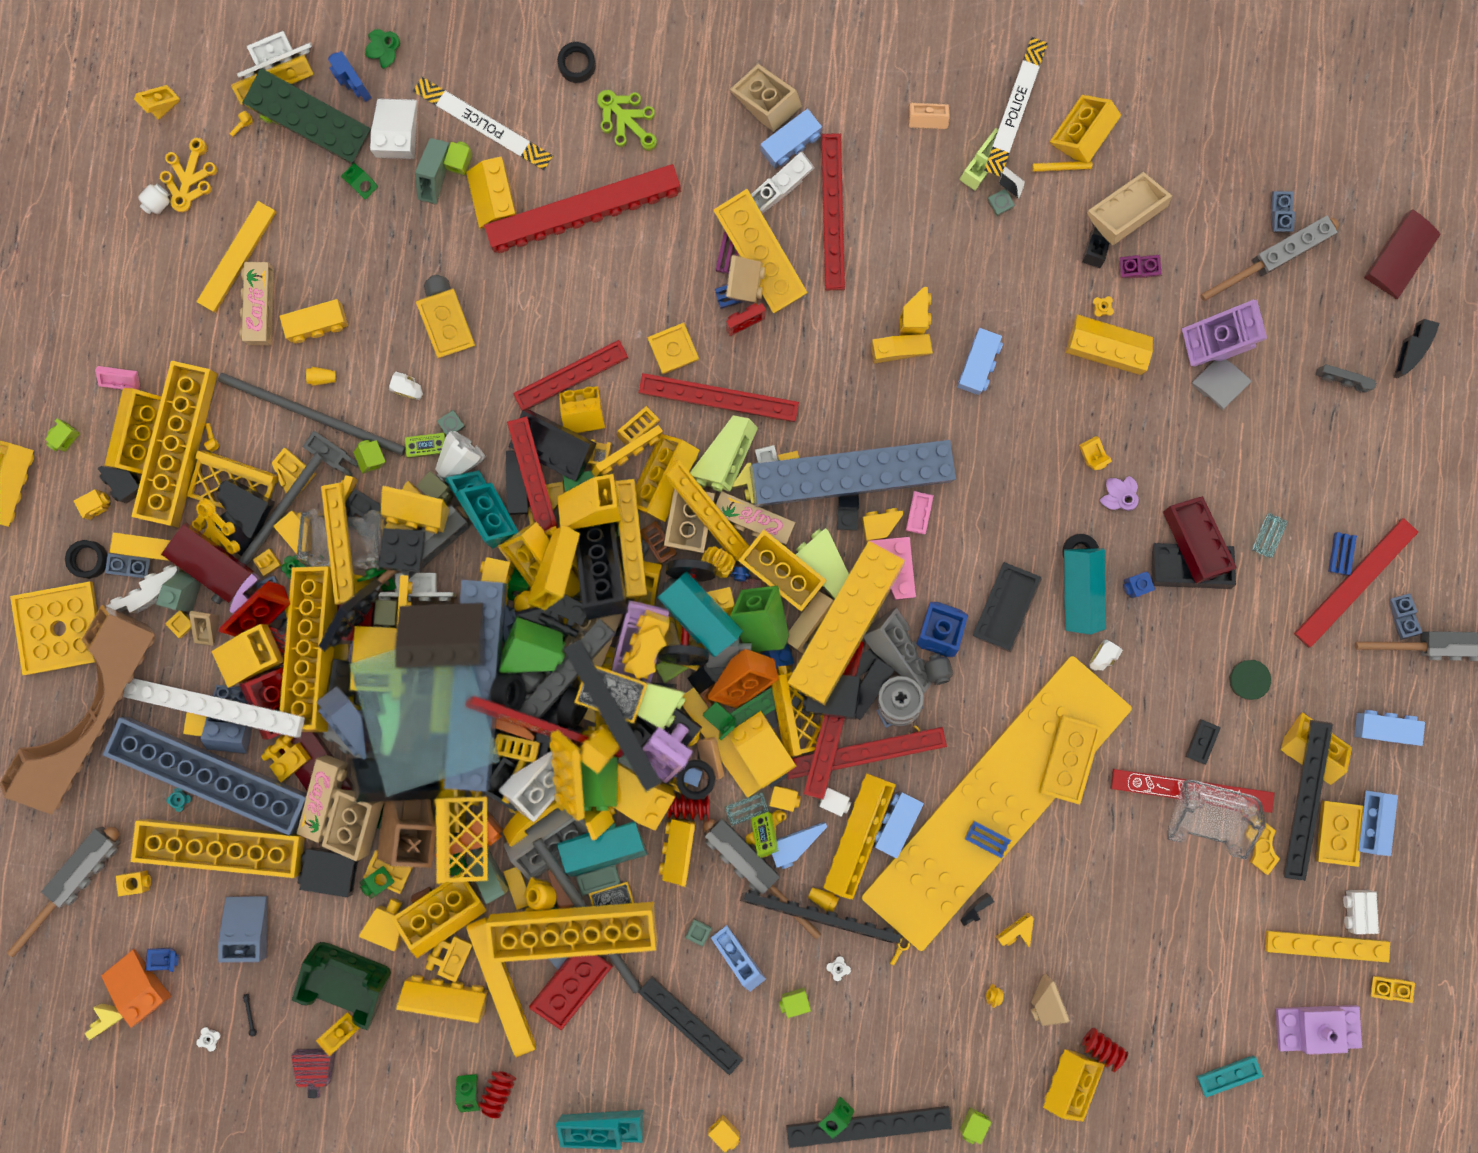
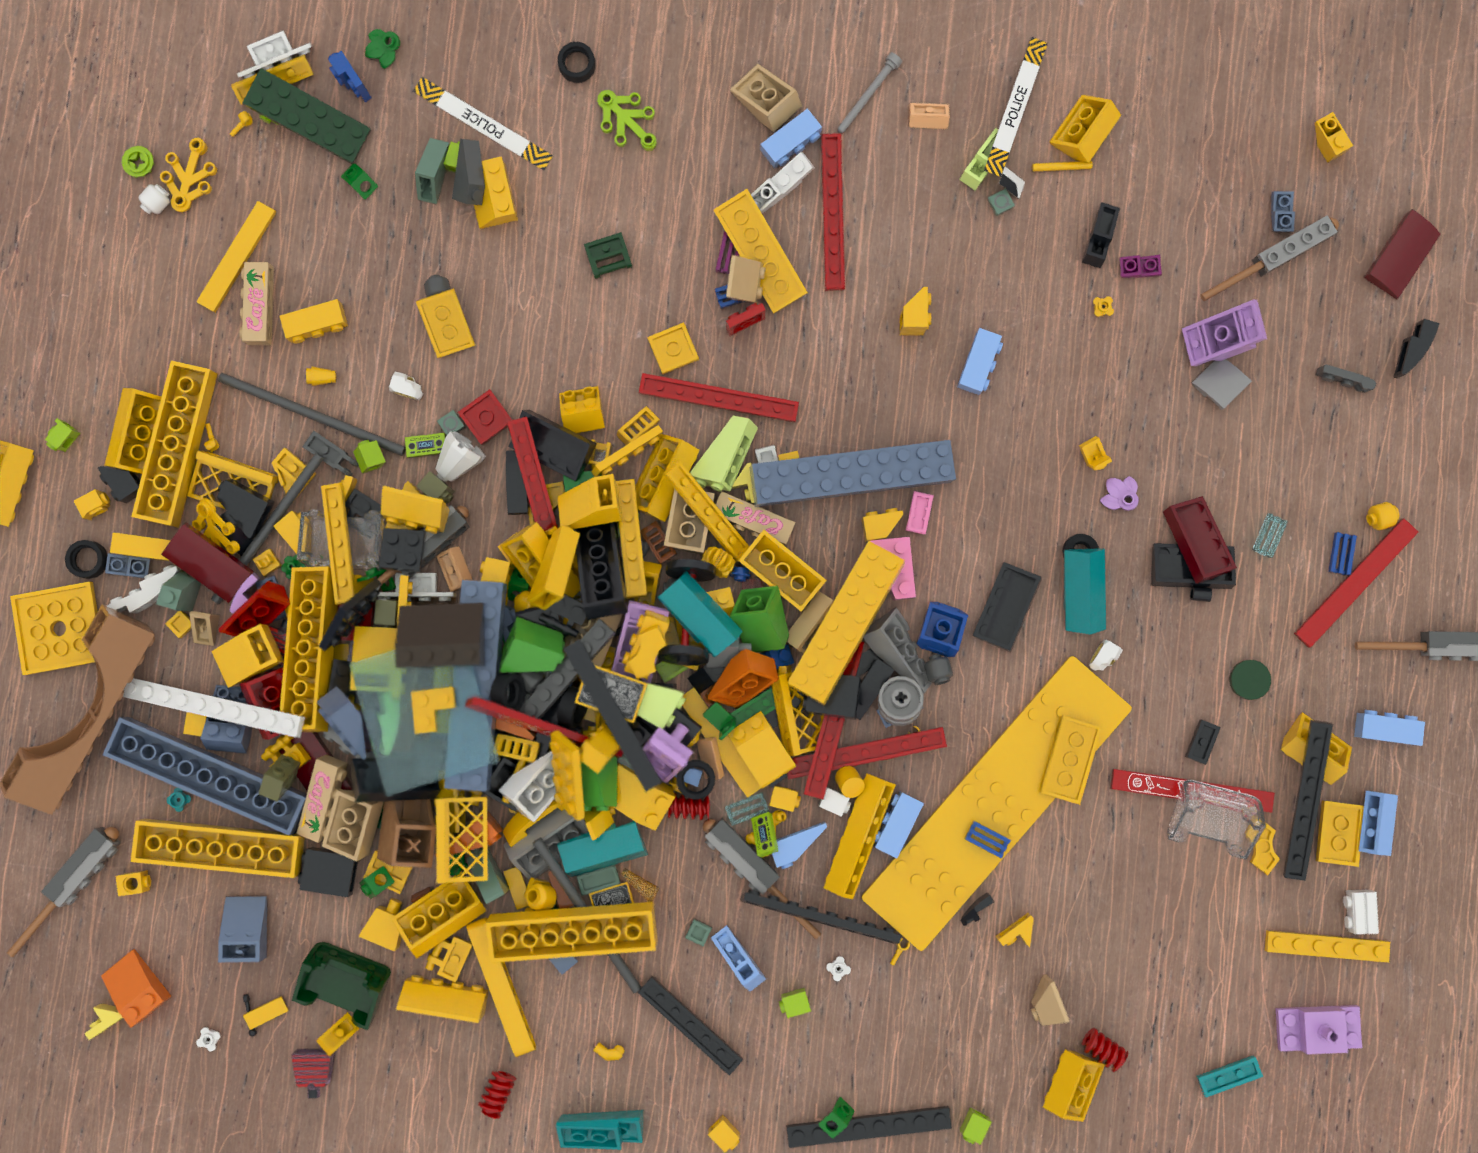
bright pink plate [95,366,140,390] -> none
yellow slope [134,85,180,119] -> none
blue bracket [145,948,178,972] -> none
white slope [370,99,417,159] -> none
teal slope [445,470,519,549] -> none
green bracket [455,1074,480,1112] -> none
red brick [484,164,681,253] -> none
red tile [513,340,628,411] -> none
red tile [529,955,613,1031] -> none
yellow slope [659,817,696,887] -> none
yellowish green slope [796,528,849,600] -> none
yellow cone [808,887,839,912] -> none
black slope [837,494,859,531] -> none
yellow slope [871,334,933,364] -> none
yellow plate [986,984,1004,1008] -> none
yellow slope [1065,315,1153,375] -> none
tan slope [1087,172,1172,245] -> none
blue bracket [1123,572,1155,598] -> none
yellow slope [1370,976,1415,1003] -> none
sand blue slope [1390,594,1423,640] -> none
none -> lime gear [122,146,155,178]
none -> yellow piece [243,996,289,1030]
none -> olive brick [259,755,301,802]
none -> yellow plate [411,687,456,734]
none -> light nougat slope [436,547,473,592]
none -> dark grey slope [452,138,485,205]
none -> red plate [457,389,512,445]
none -> dark green plate [584,232,633,279]
none -> yellow arm [593,1042,625,1061]
none -> clear yellow slope [621,868,659,902]
none -> yellow piece [835,766,865,798]
none -> light grey piece [838,52,902,133]
none -> black hinge [1190,586,1212,602]
none -> yellow slope [1315,112,1353,163]
none -> yellow head [1366,502,1400,531]

